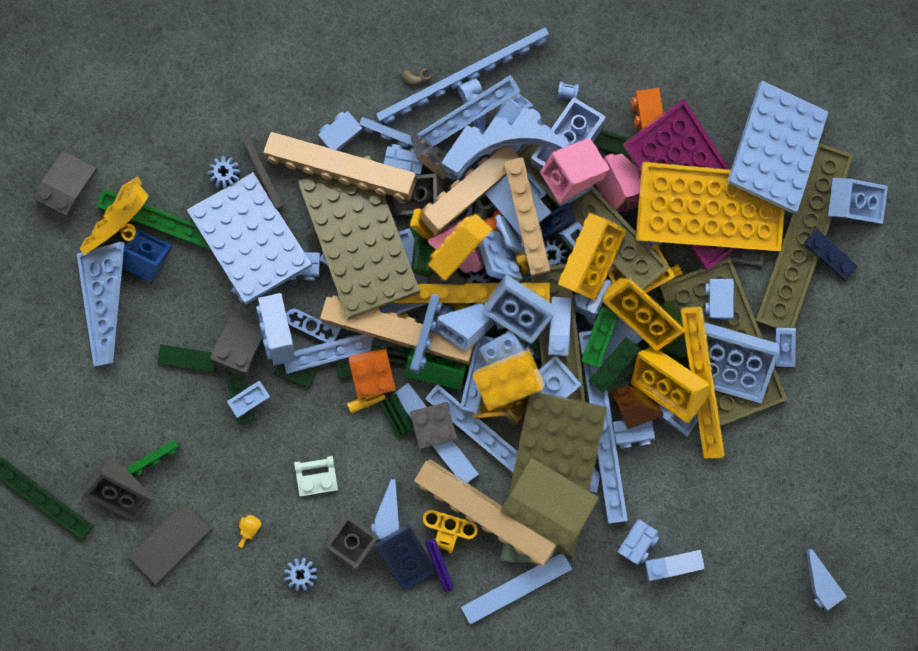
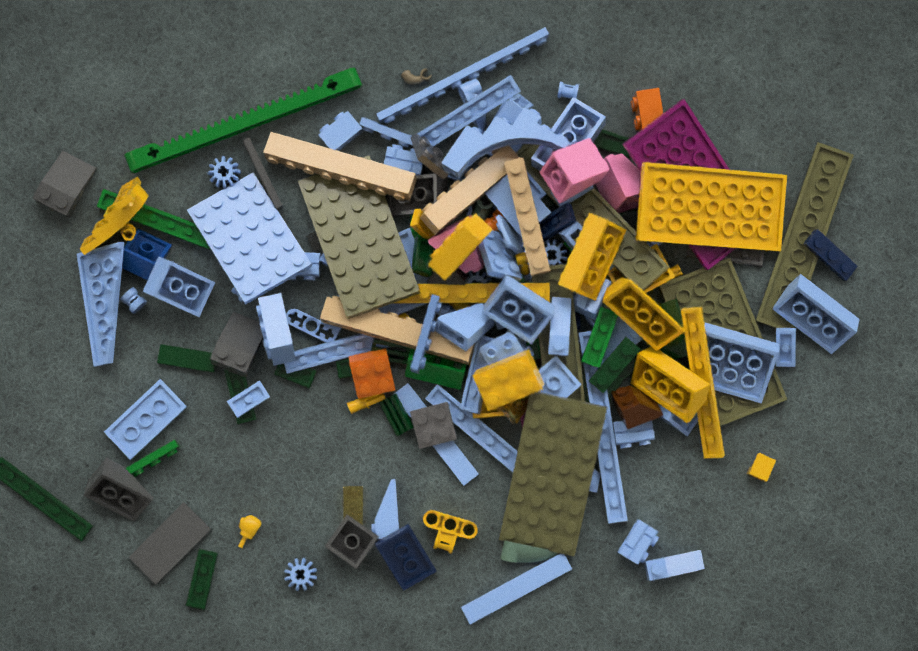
light aqua plate [294,456,338,496] -> none
tan brick [414,460,558,566] -> none
dark purple axle [425,538,454,592] -> none
olive slope [501,457,599,551] -> none
light blue brick [705,279,733,319] -> none
light blue plate [727,81,828,214] -> none
light blue slope [806,549,846,610] -> none
light blue slope [828,178,888,224] -> none
none -> light blue plate [104,379,187,460]
none -> light blue wheel [120,287,147,314]
none -> green gear [124,68,363,173]
none -> light blue brick [143,257,215,317]
none -> dark green tile [186,549,218,610]
none -> clear yellow tile [343,486,363,525]
none -> yellow panel [747,453,776,482]
none -> light blue slope [773,274,859,354]

